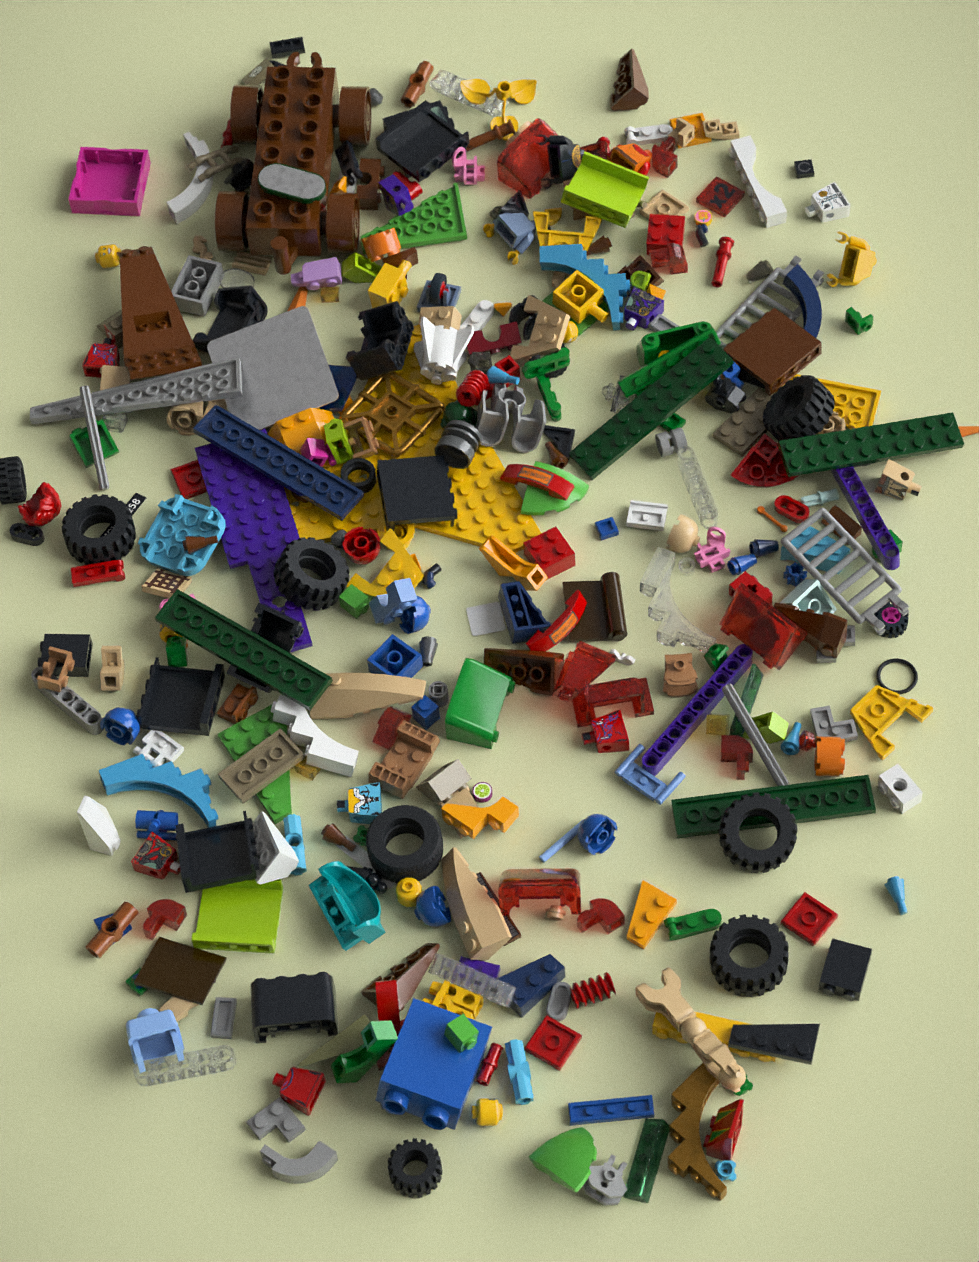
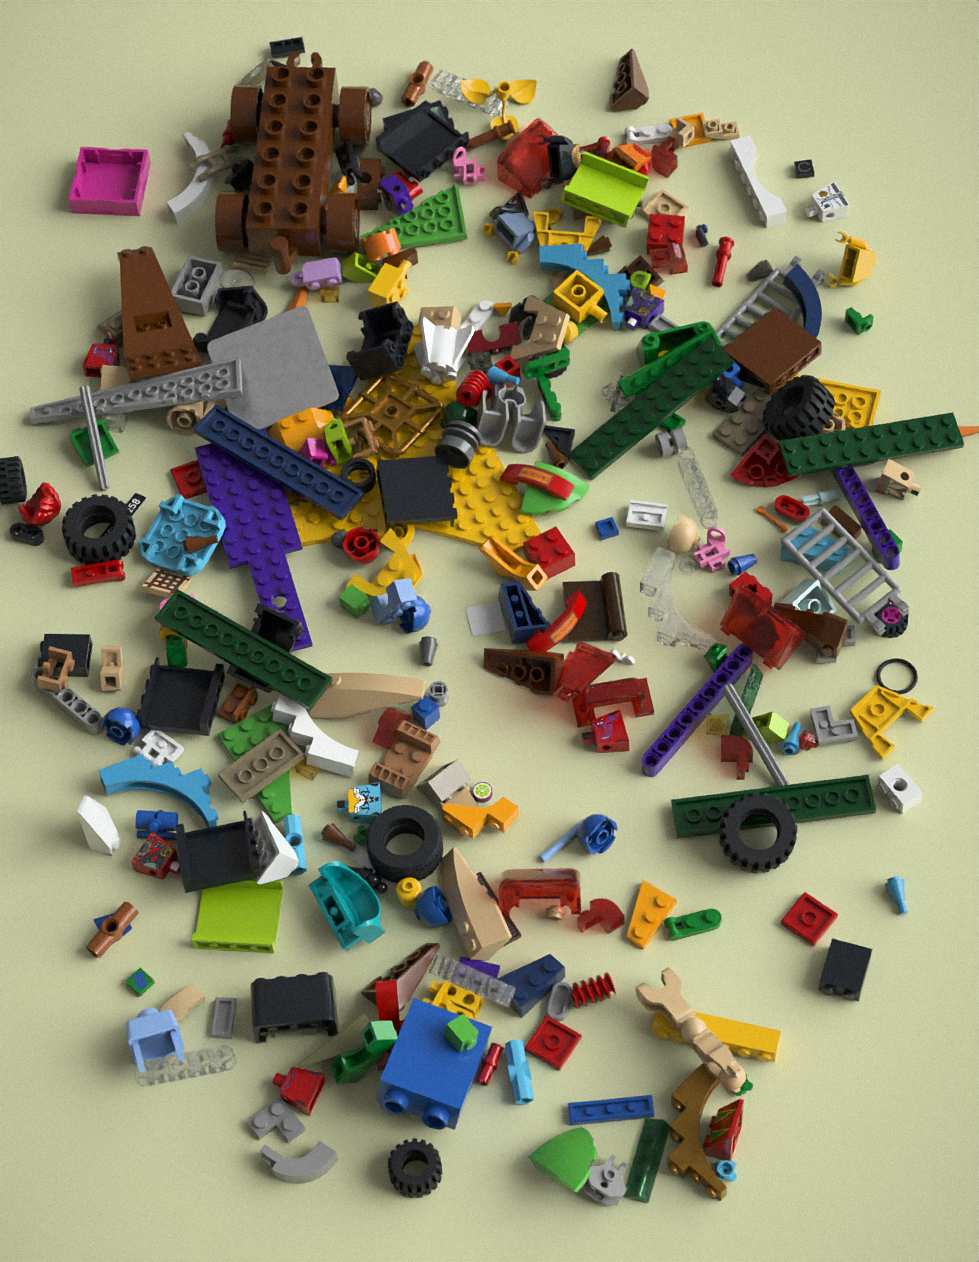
yellow head [95,244,121,268] -> none
dark brown piece [134,937,227,1005] -> none
clear red brick [143,899,187,941] -> none
tan animal [192,235,213,260] -> none
flat silver tile [258,163,326,204] -> none
black tyre [273,537,350,611] -> none
blue brick [367,634,423,678] -> none
plate [417,273,461,312] -> none
dark blue arm [423,563,442,589] -> none
green windscreen [445,658,515,749] -> none
yellow head [471,1098,503,1126] -> none
medium blue plate [614,744,686,805] -> none
medium nougat piece [663,653,698,697] -> none
tile [694,210,712,226] -> none
clear red tile [696,176,745,218] -> none
black tyre [710,914,789,997] -> none
black wing [728,1024,820,1065] -> none
dark blue cone [749,539,779,558] -> none
blue gear [783,562,807,587] -> none
orange brick [814,736,845,777] -> none

